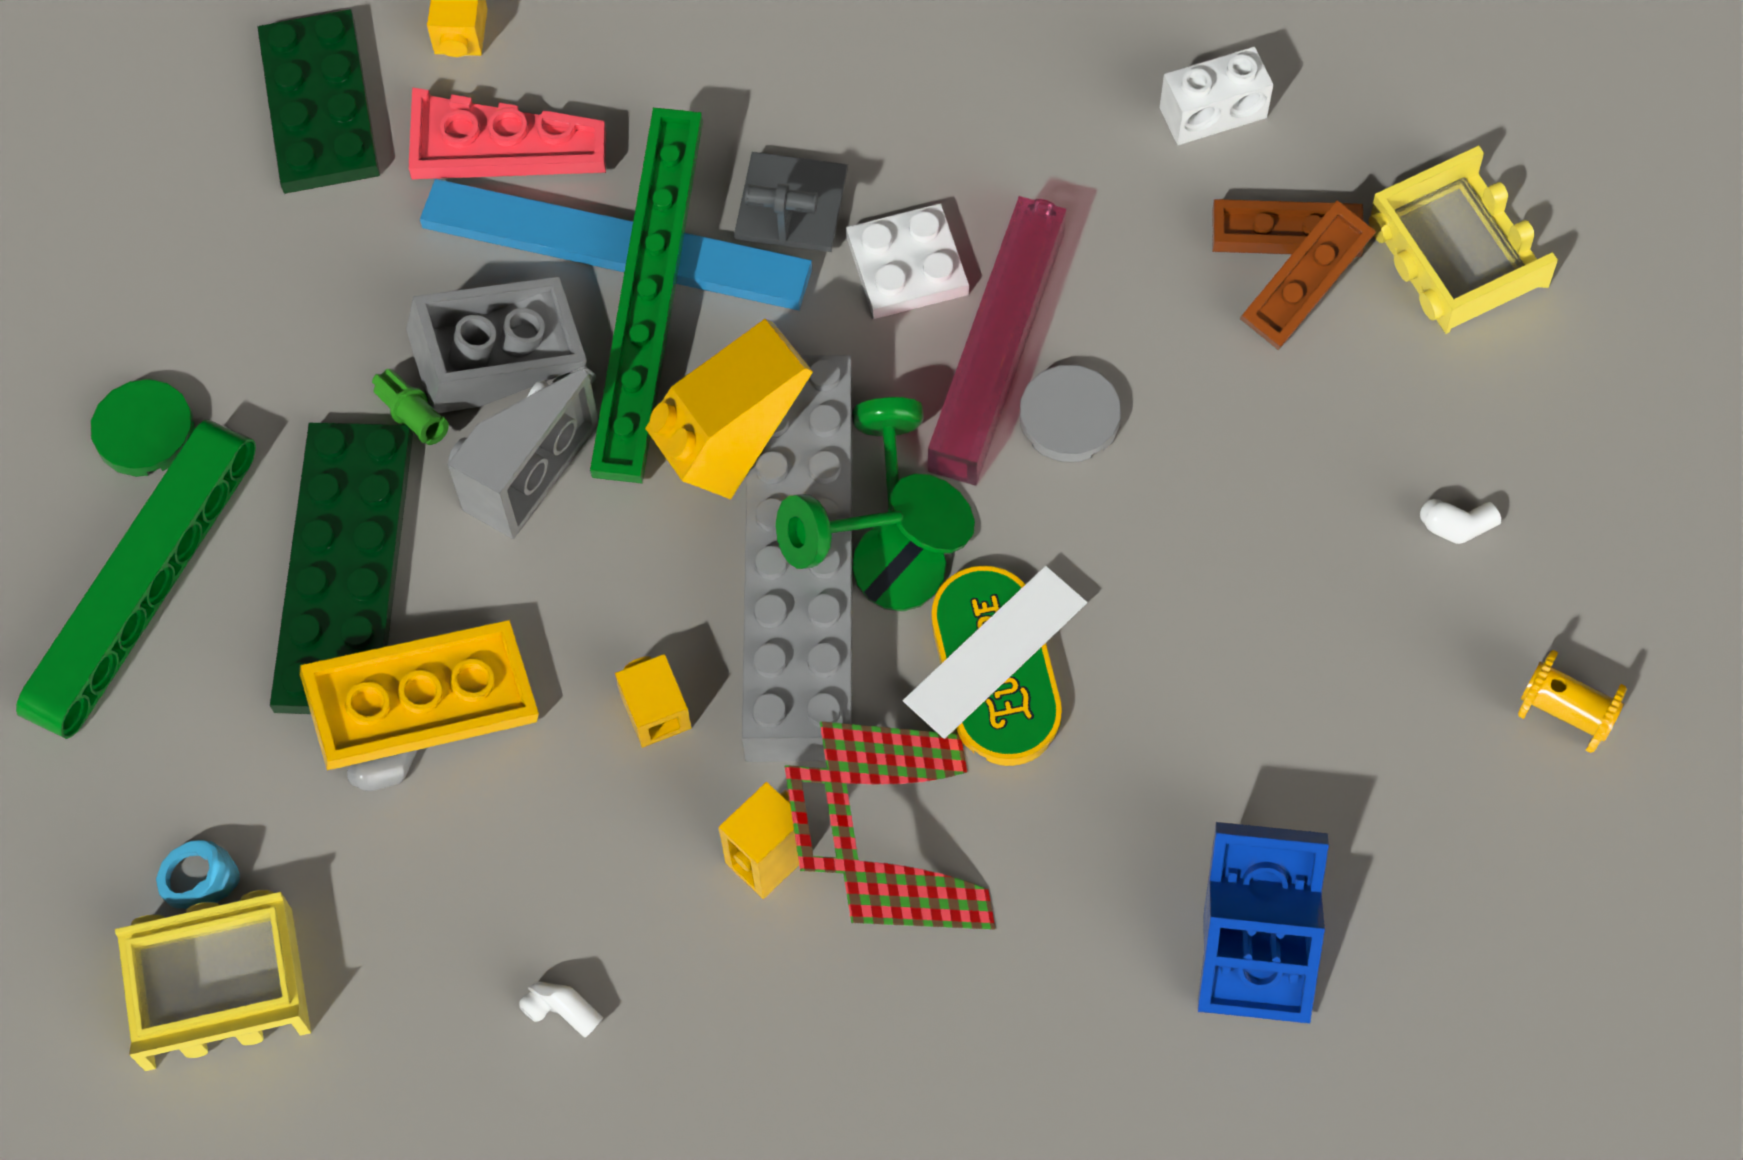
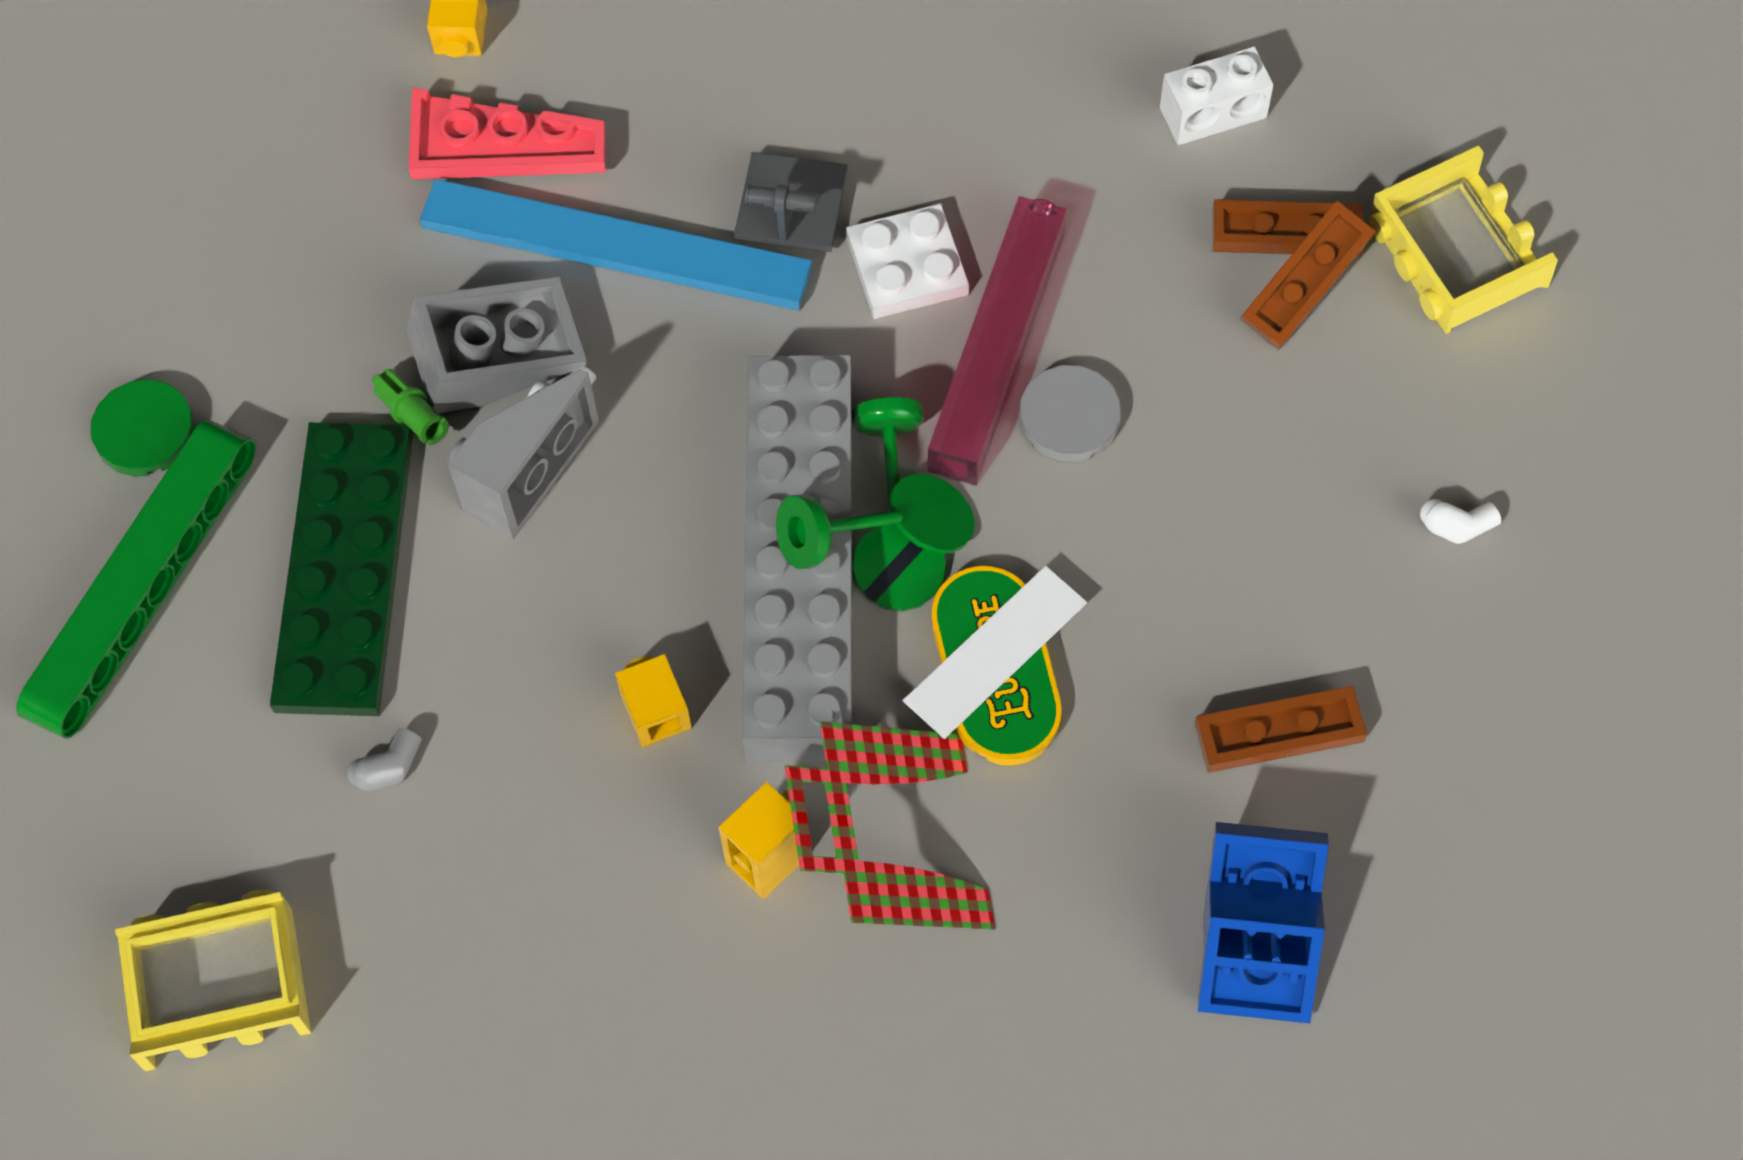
medium azure piece [156,840,240,910] -> none
dark green plate [257,9,380,194] -> none
yellow plate [300,620,539,771] -> none
white arm [519,981,604,1038] -> none
green plate [590,107,703,484] -> none
yellow slope [645,319,813,500] -> none
yellow hose [1518,650,1627,753] -> none
none -> dark orange plate [1195,685,1367,773]

